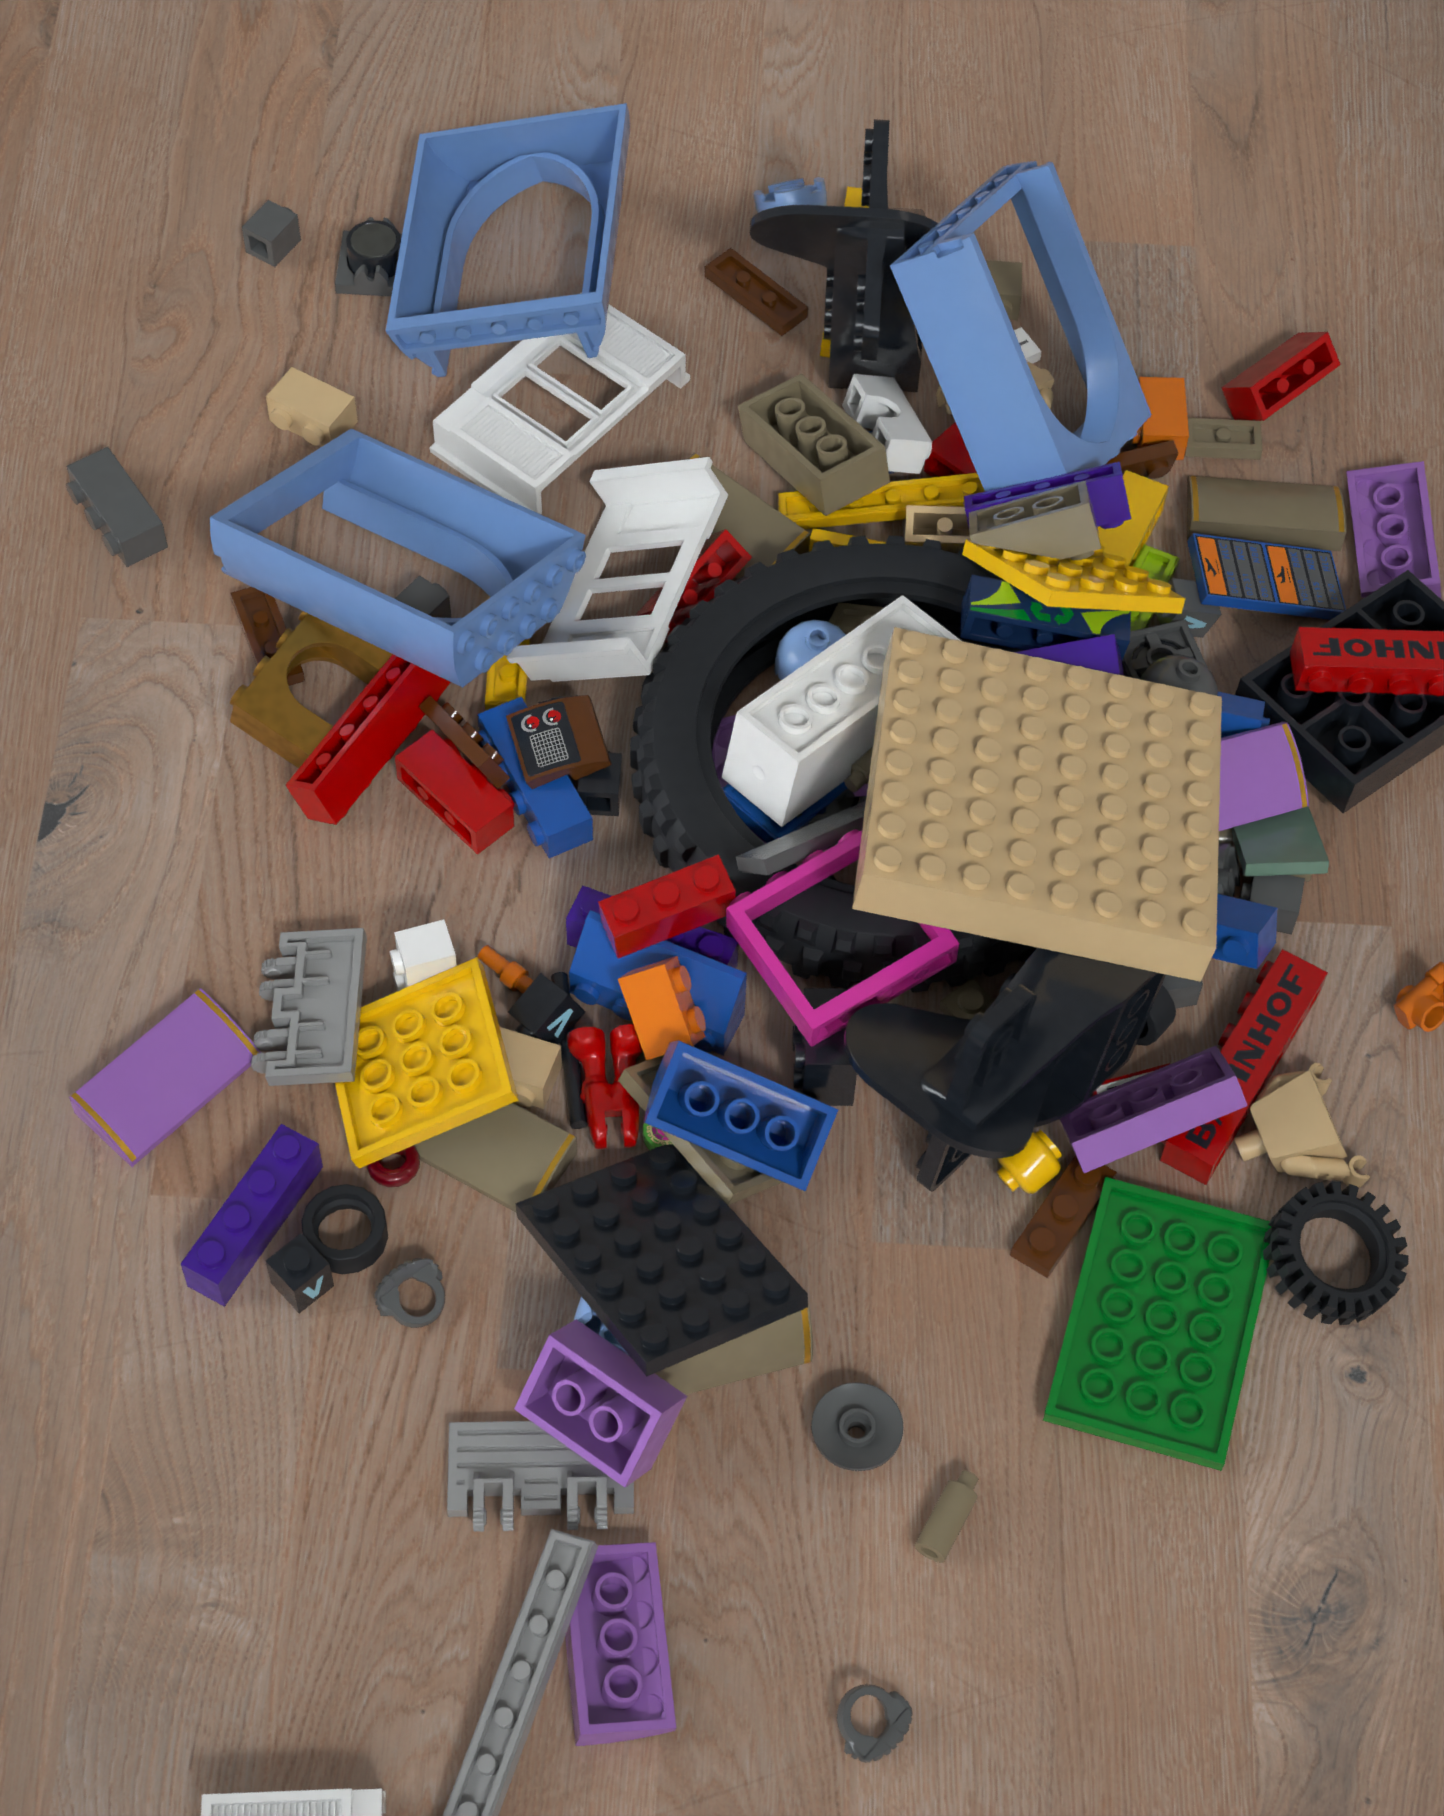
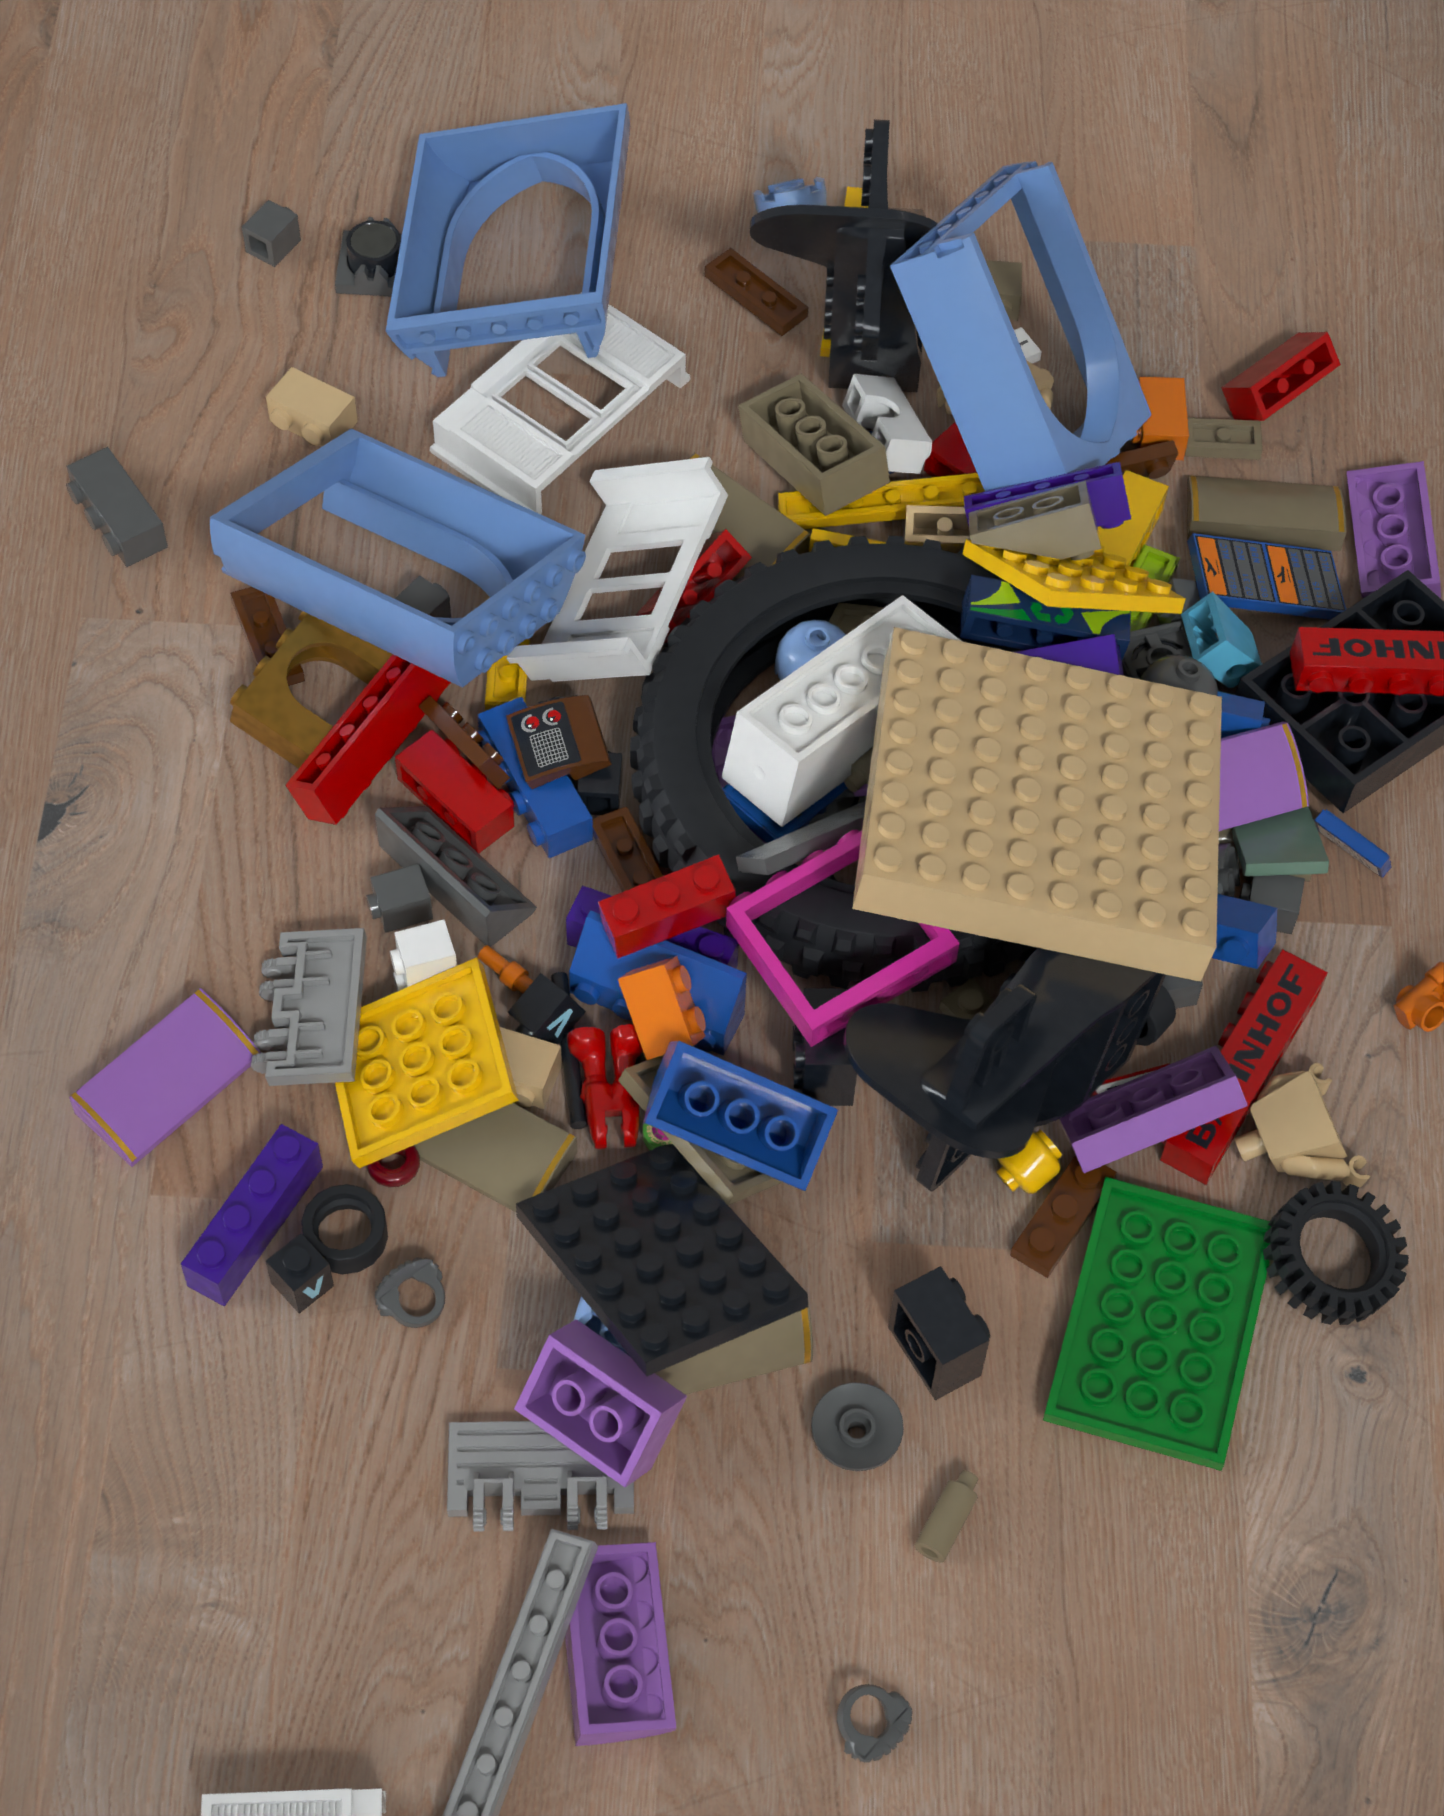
none -> dark grey brick [366,864,433,933]
none -> dark grey slope [375,806,537,947]
none -> reddish brown plate [593,806,663,892]
none -> black brick [888,1266,991,1401]
none -> medium azure torso [1181,592,1263,688]
none -> blue tile [1314,809,1392,878]

